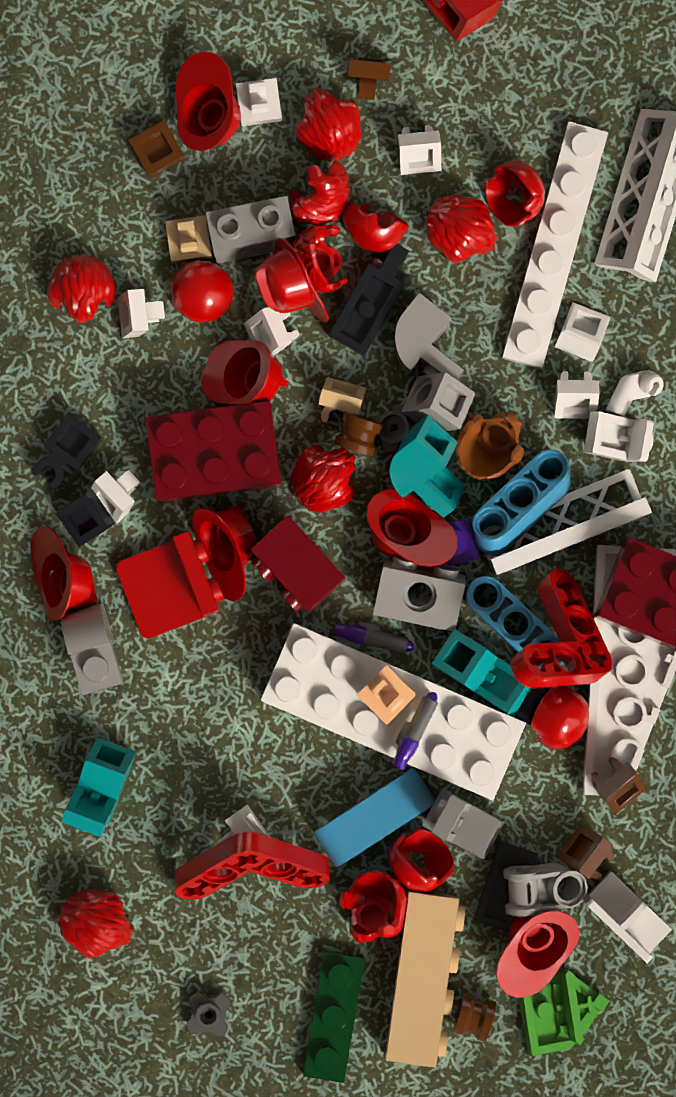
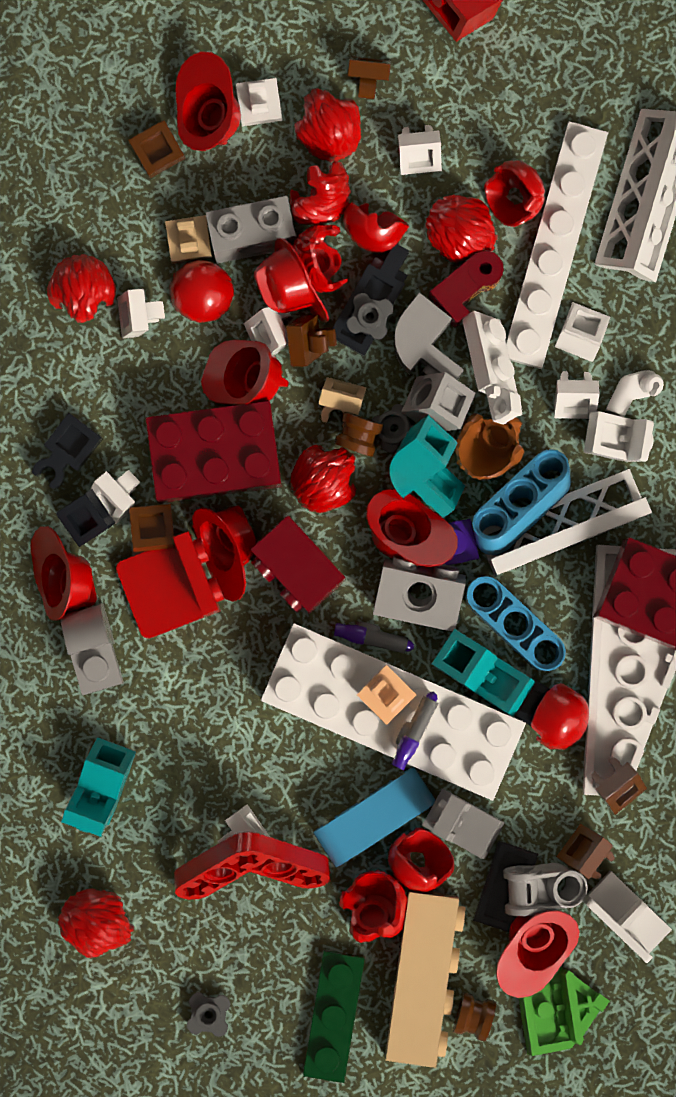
red beam [510,569,613,688] -> none
none -> reddish brown plate [129,504,175,552]
none -> reddish brown tile [286,315,337,367]
none -> dark grey plate [347,293,393,340]
none -> dark red leg [428,251,504,328]
none -> white hinge [462,311,522,425]

